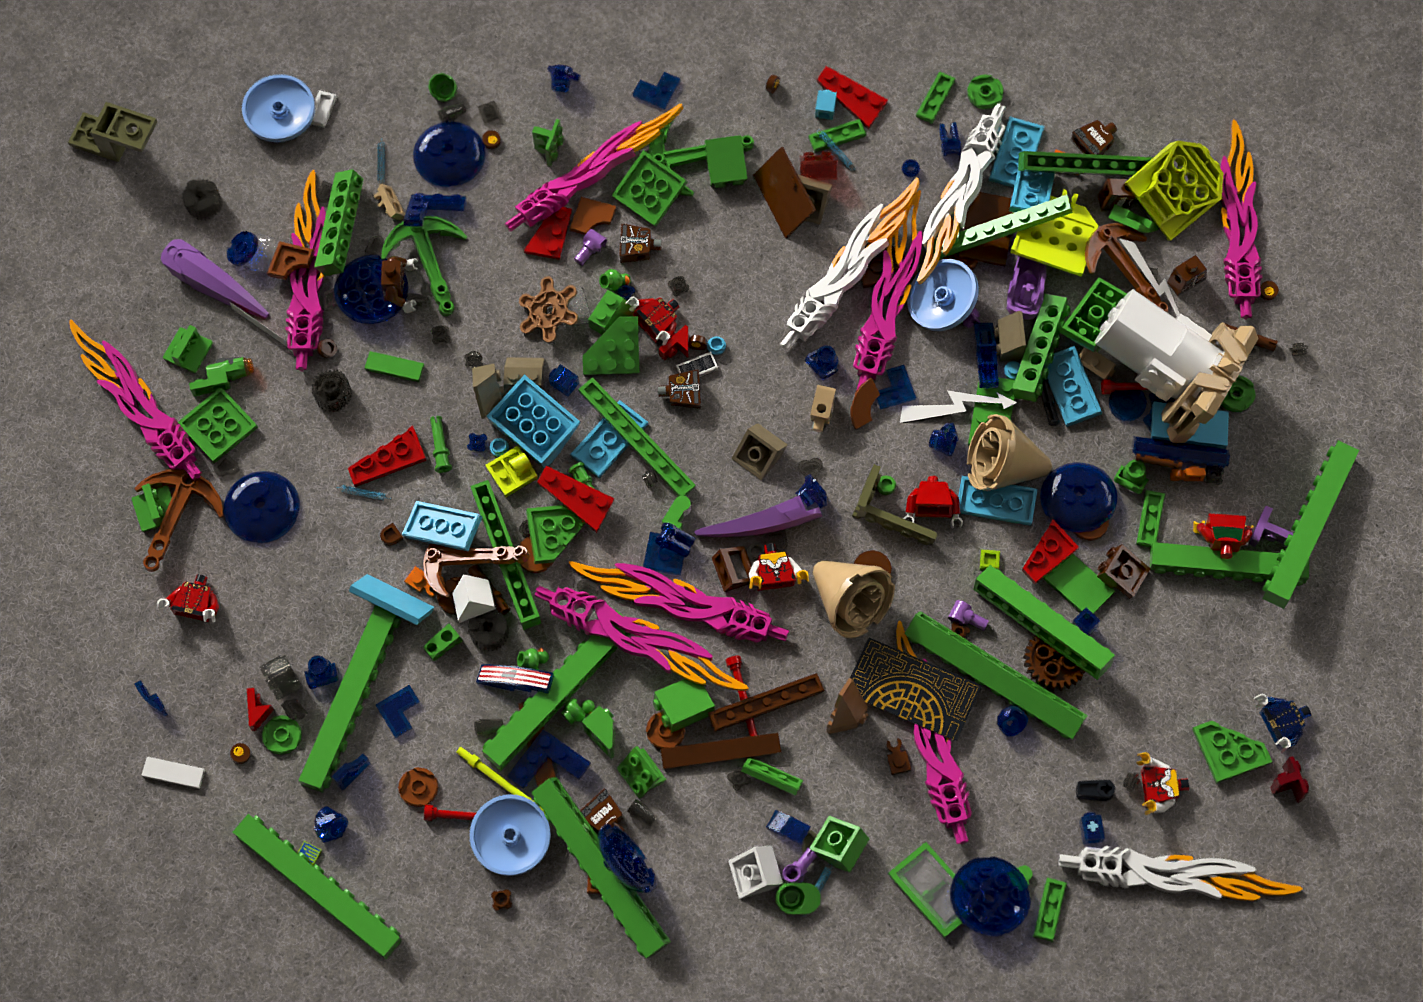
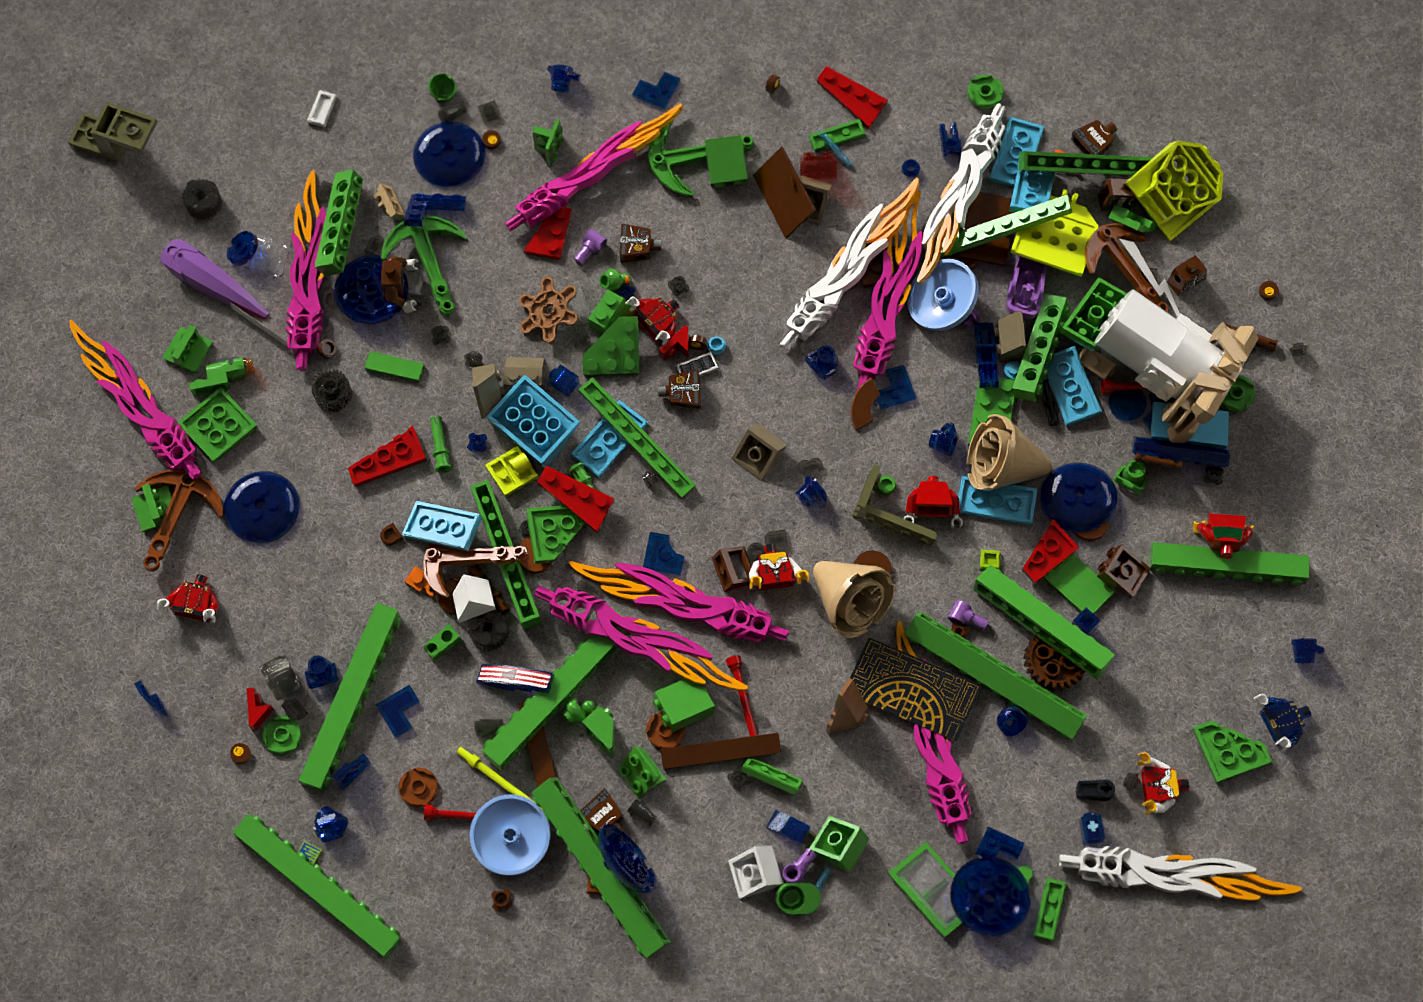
white tile [142,757,205,789] -> none
clear smoke tile [214,453,239,477] -> none
light blue dish [242,75,315,142] -> none
dark orange tile [267,241,315,280] -> none
medium azure piece [336,485,391,501] -> none
medium azure tile [349,574,434,625] -> none
medium azure piece [377,138,385,182] -> none
medium azure plate [490,438,509,457] -> none
clear blue plate [507,729,591,789] -> none
bright green animal [517,648,549,671] -> none
dark orange tile [570,197,616,235] -> none
bright green plate [612,150,688,227] -> none
clear blue piece [655,523,696,557] -> none
bright green leg [662,496,691,535] -> none
medium lavender piece [694,496,822,537] -> none
reddish brown tile [708,673,825,732] -> none
tan torso [810,385,836,432] -> none
medium azure brick [815,90,837,120] -> none
reddish brown plate [886,738,911,775] -> none
white sticker [900,391,1017,423] -> none
bright green tile [916,71,956,124] -> none
bright green tile [1136,490,1165,547] -> none
orange plate [1170,466,1206,481] -> none
dark pink piece [1220,119,1262,320] -> none
medium lavender bracket [1248,506,1293,548] -> none
bright green brick [1262,440,1359,609] -> none
dark red bracket [1270,756,1309,803] -> none
none -> clear blue tile [975,827,1025,863]
none -> clear blue piece [1291,638,1325,663]

